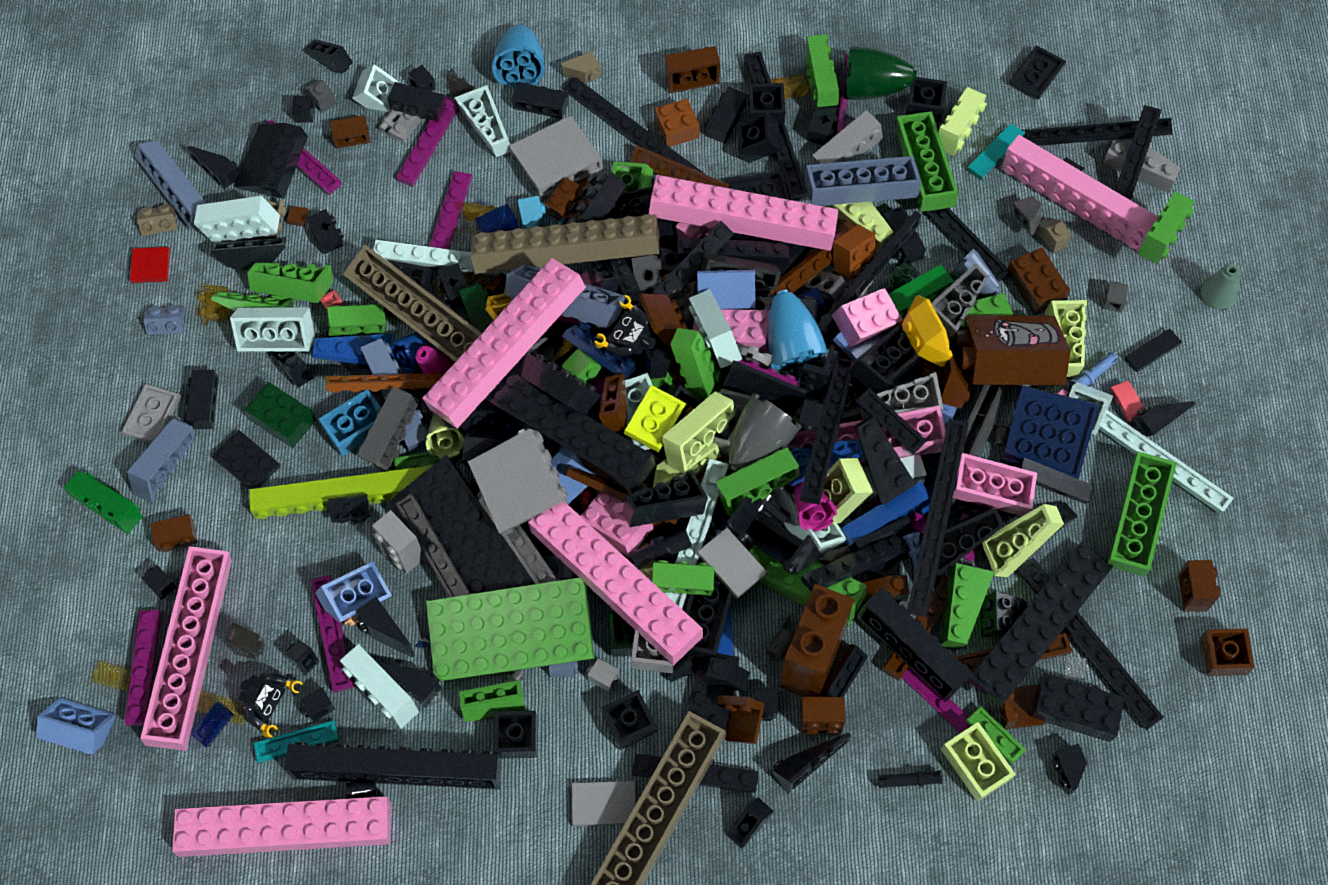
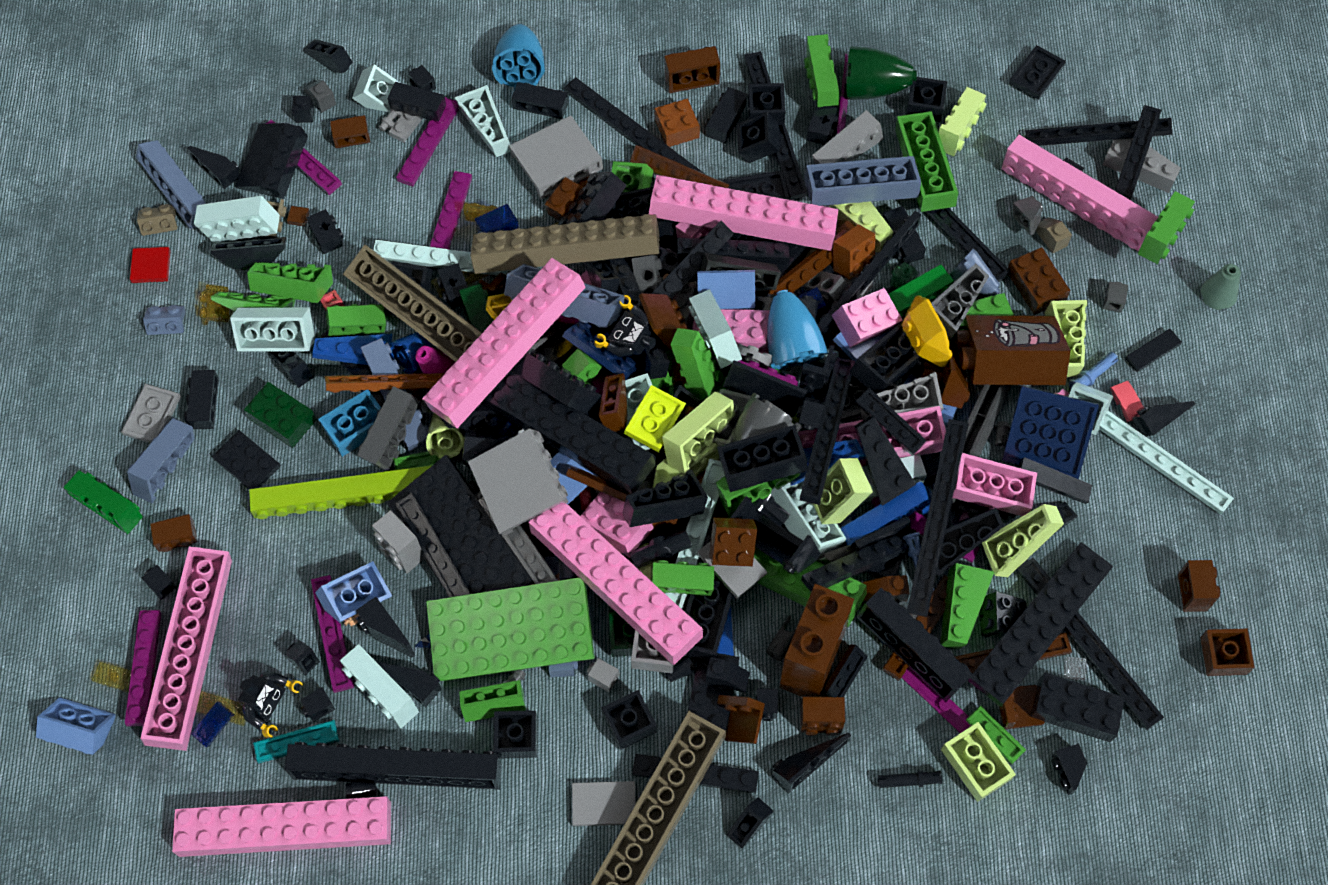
clear smoke slope [225,623,265,660] -> none
black bracket [328,494,372,523] -> none
clear smoke plate [446,69,472,97] -> none
medium azure slope [518,196,546,229] -> none
dark tan slope [561,51,601,83] -> none
clear yellow bracket [771,73,809,100] -> none
dark pink cone [794,481,837,532] -> none
teal tile [967,123,1025,180] -> none
bright green brick [1107,451,1177,577] -> none
none -> reddish brown brick [709,517,757,567]
none -> black brick [717,425,808,492]

